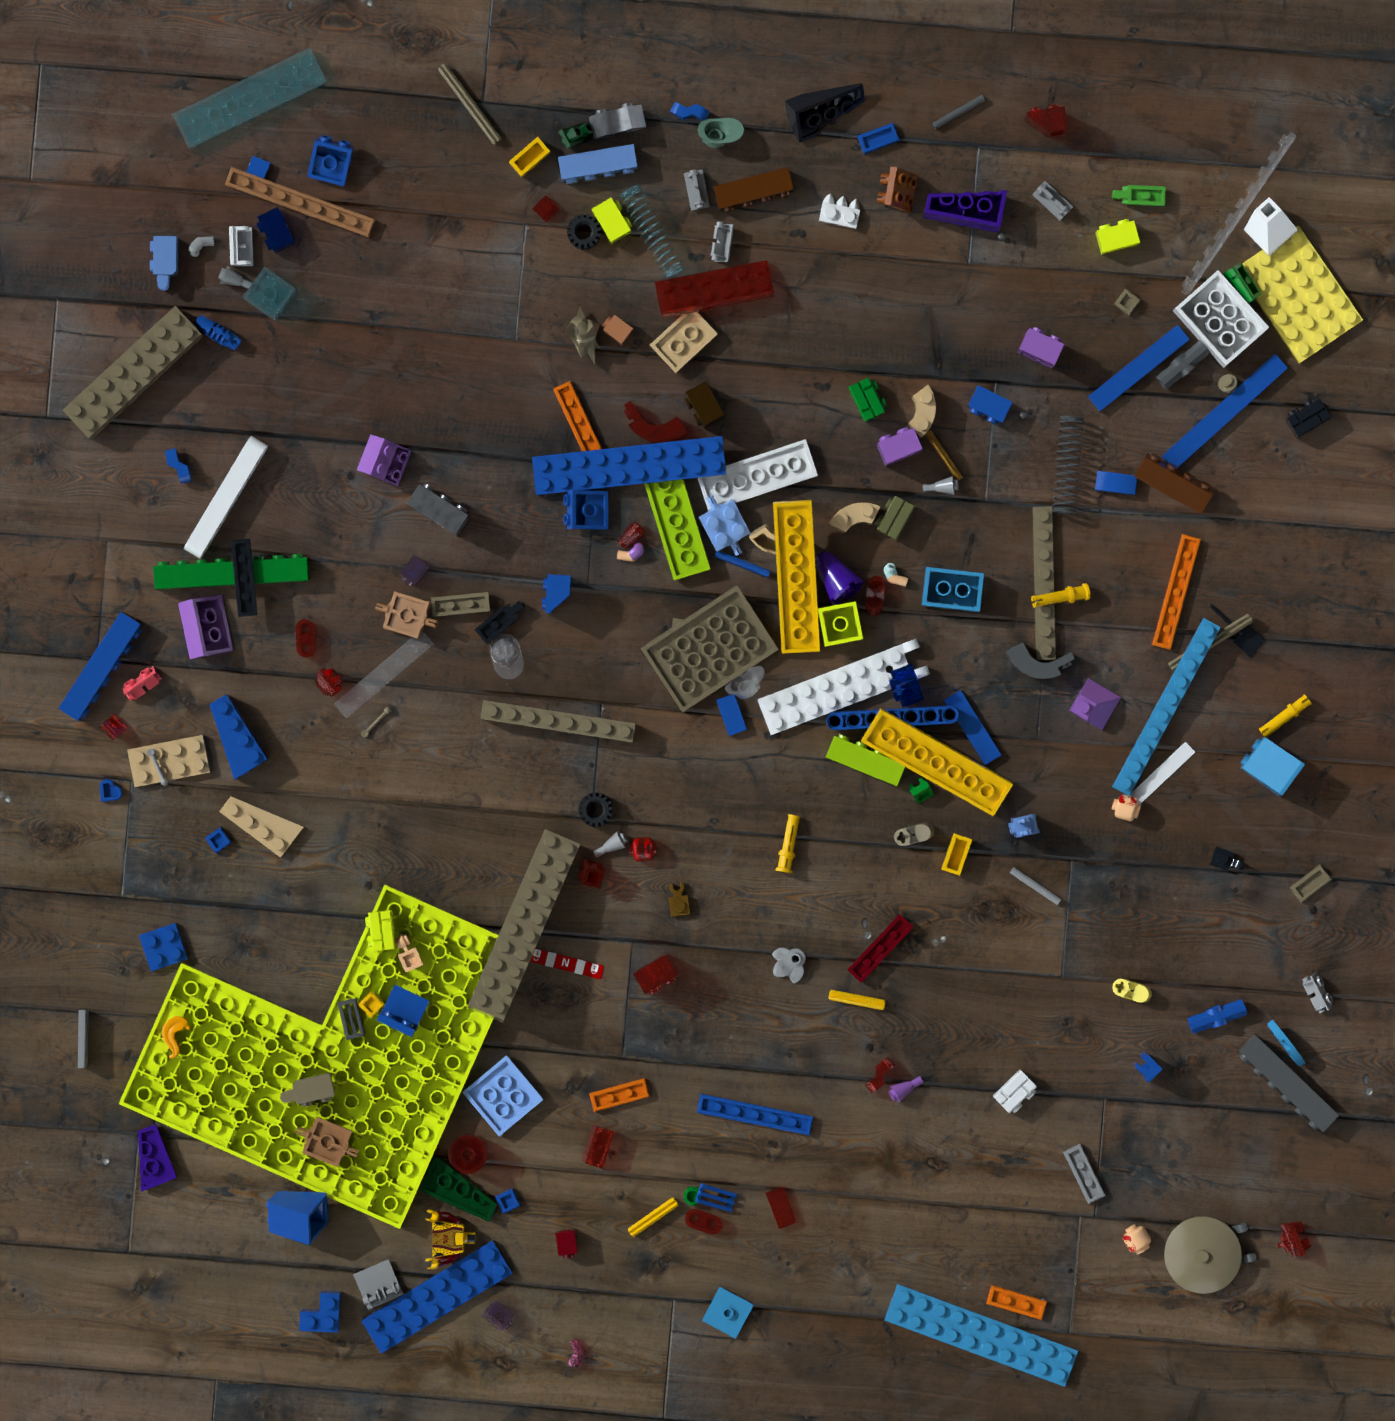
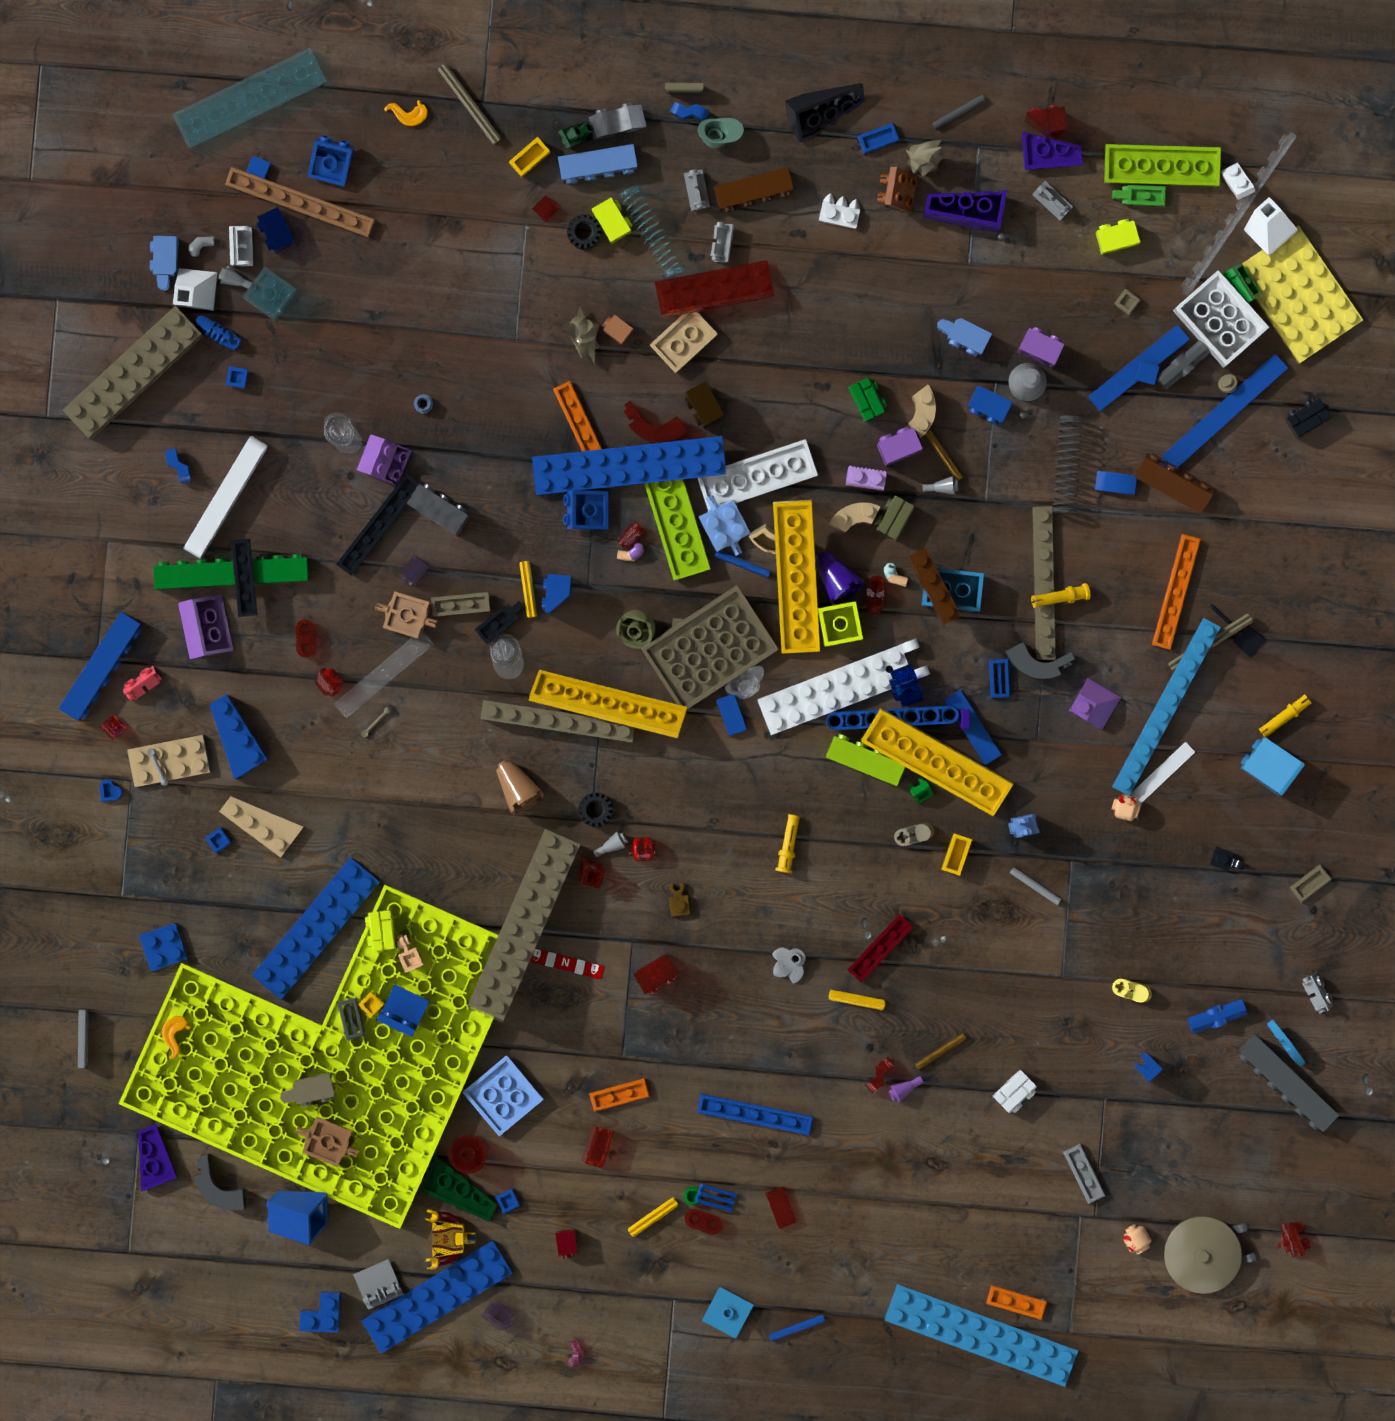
none -> white slope [173,268,218,311]
none -> dark grey arch [194,1153,246,1210]
none -> blue plate [226,366,248,389]
none -> blue plate [252,857,380,1000]
none -> clear piece [324,412,362,454]
none -> black plate [336,473,421,576]
none -> light orange piece [384,100,428,127]
none -> sand blue plate [414,394,433,414]
none -> medium nougat cone [496,760,544,815]
none -> yellow axle [520,561,537,618]
none -> yellow plate [529,670,687,738]
none -> olive cylinder [616,609,656,649]
none -> dark tan tile [665,83,703,93]
none -> blue bar [769,1315,825,1342]
none -> lavender brick [845,465,887,491]
none -> dark tan hair [905,140,942,176]
none -> reddish brown brick [907,548,961,625]
none -> pearl gold bar [915,1033,966,1070]
none -> medium blue hinge [937,318,992,357]
none -> dark purple tile [959,709,970,729]
none -> blue tile [989,659,1010,698]
none -> light grey cone [1009,363,1047,401]
none -> dark purple wing [1021,131,1082,170]
none -> lime plate [1104,144,1221,187]
none -> blue tile [1135,361,1159,385]
none -> white plate [1221,163,1255,200]

